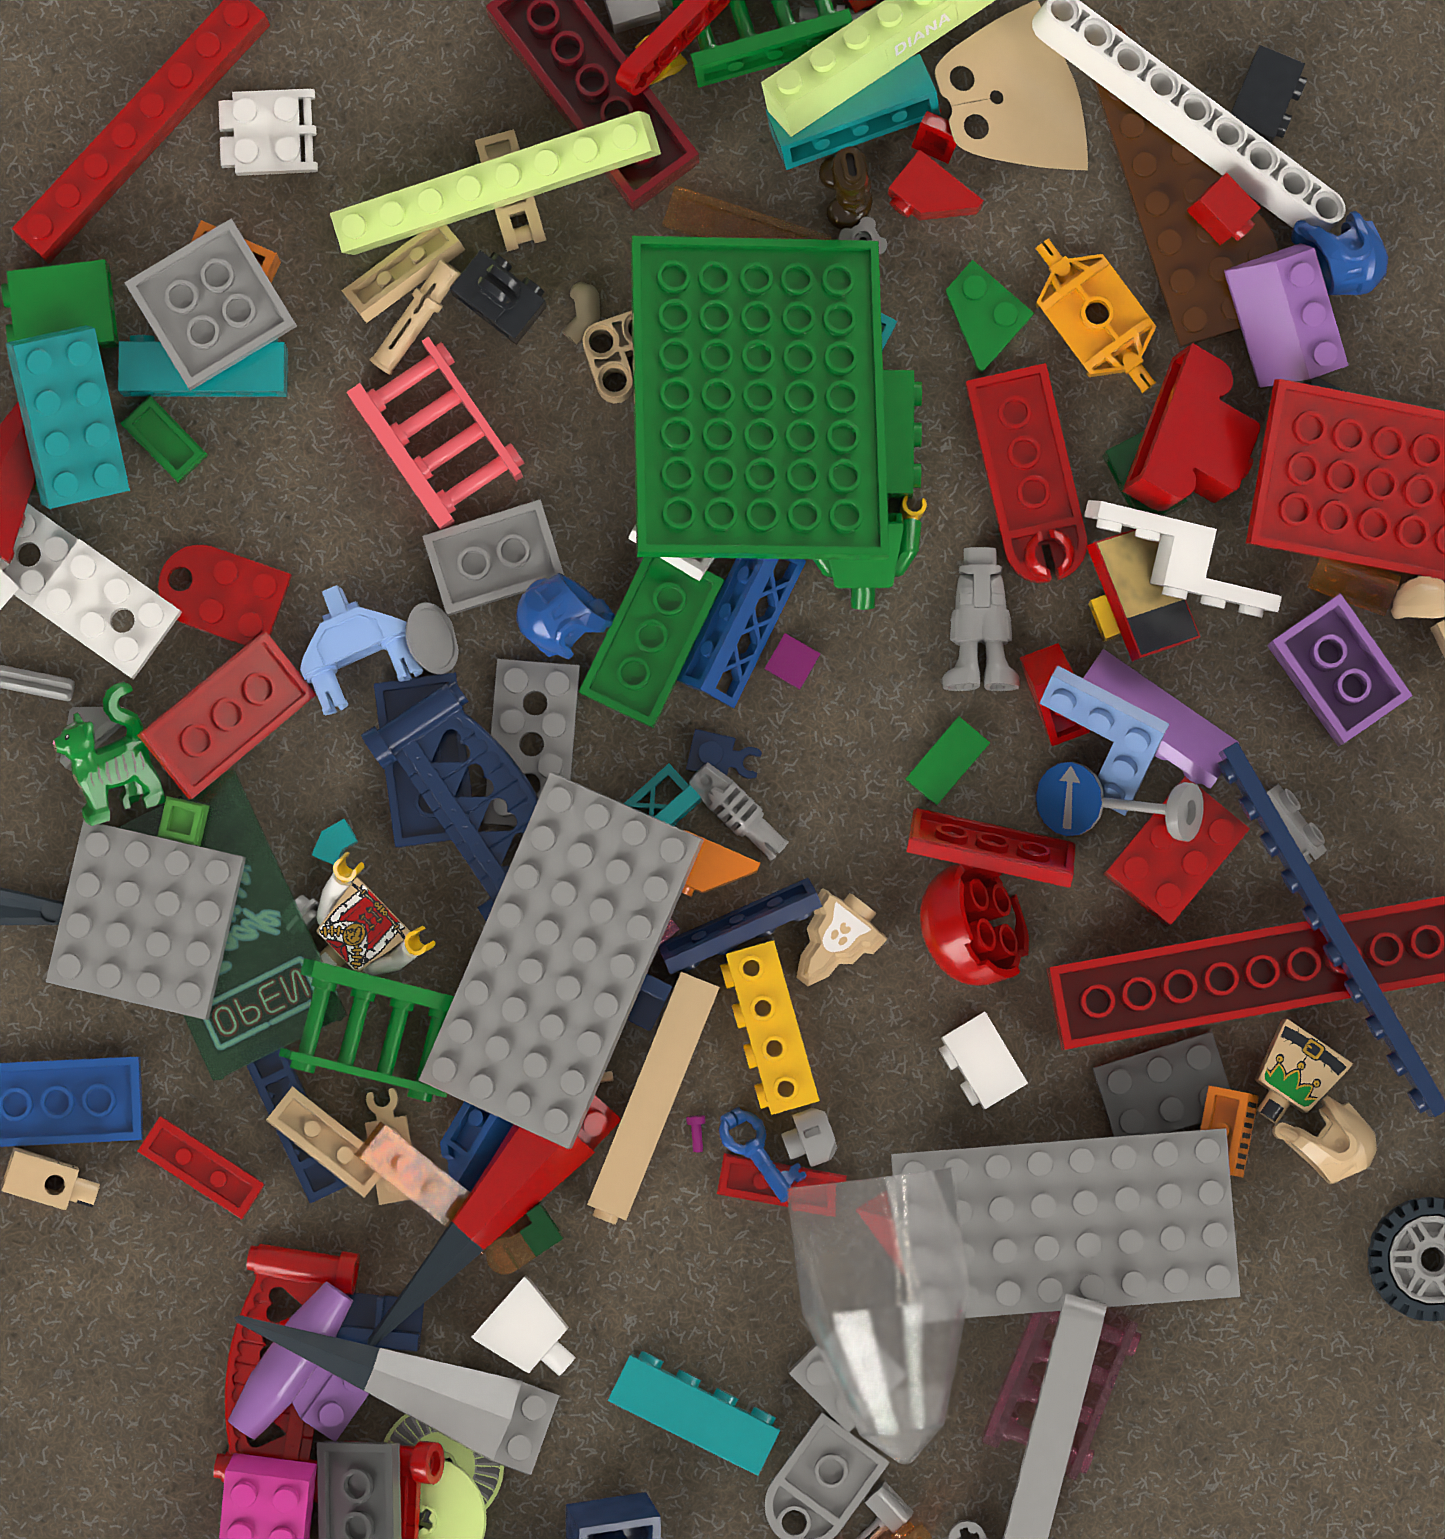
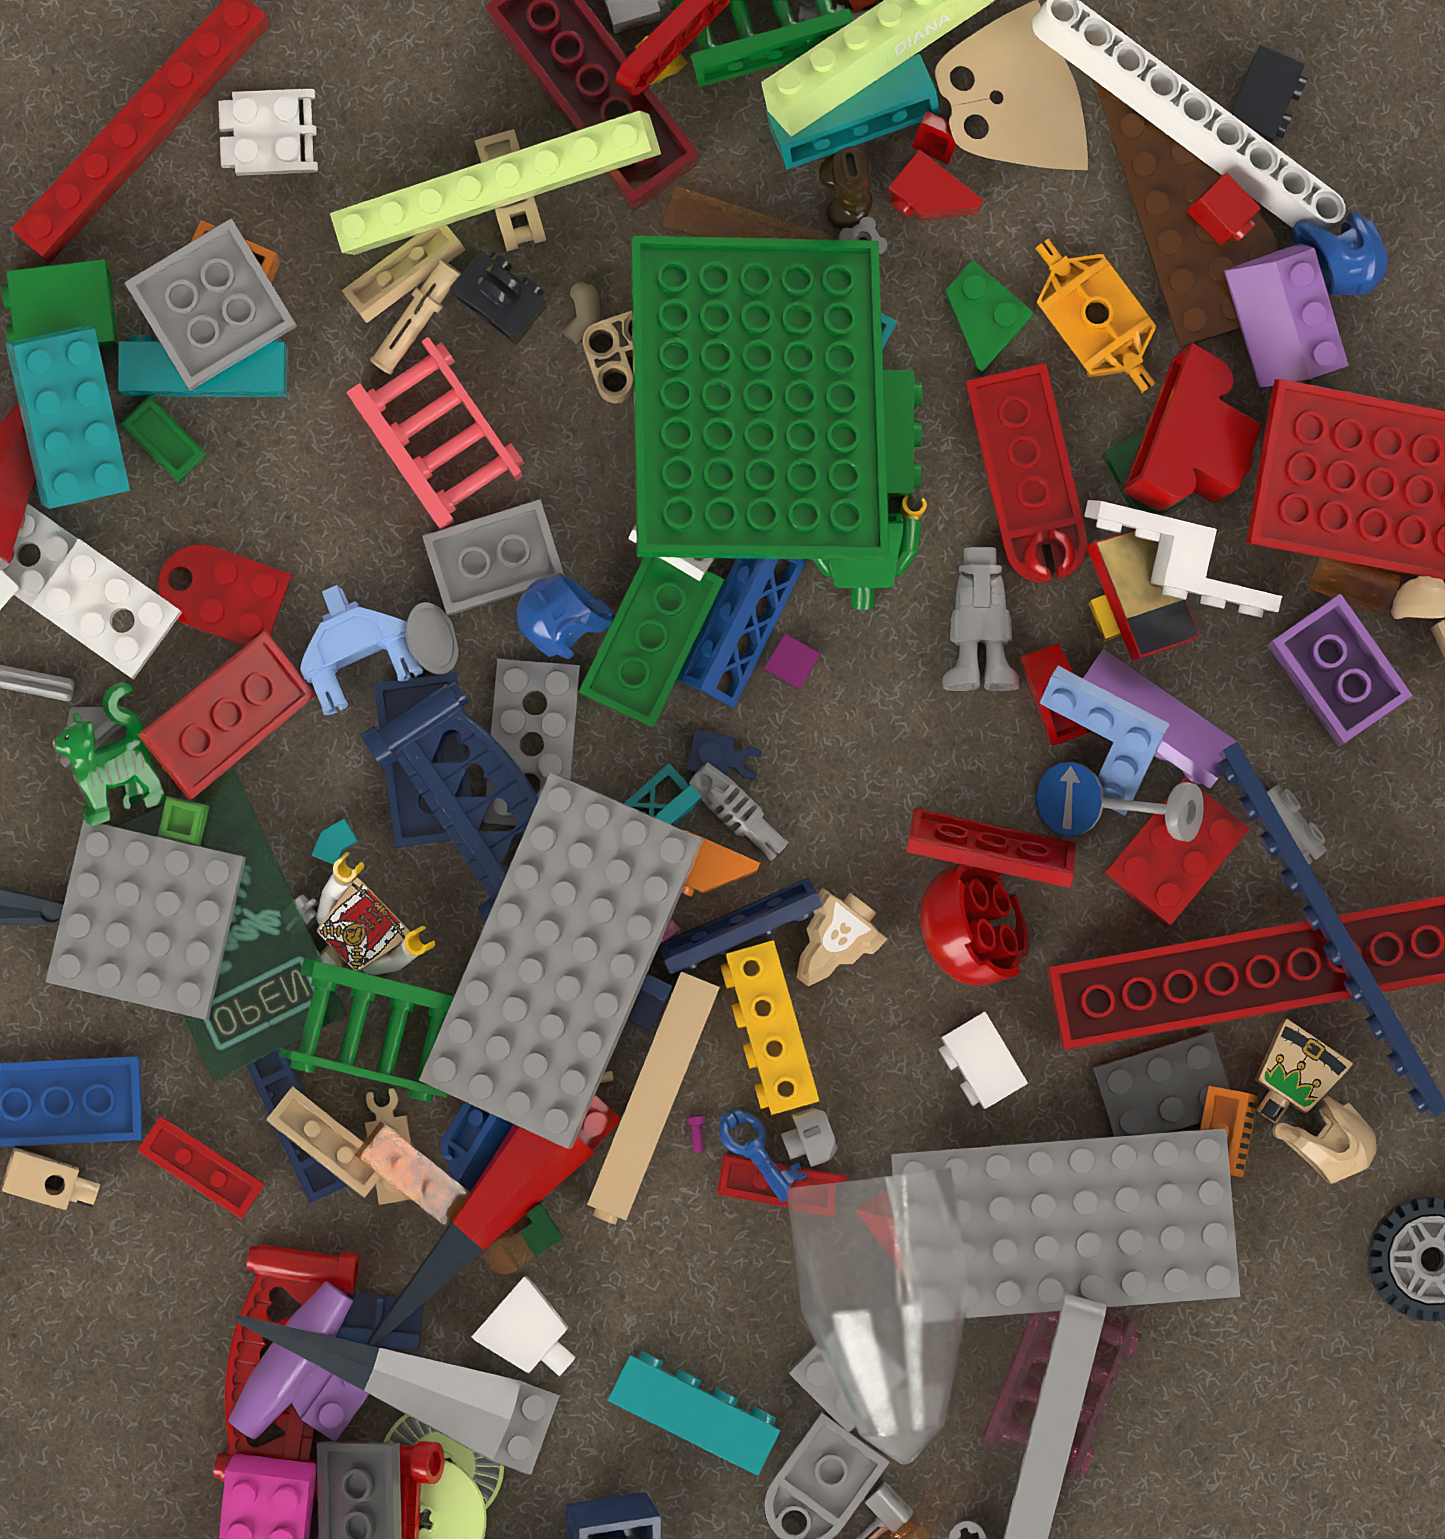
green tile [905,716,990,806] -> none

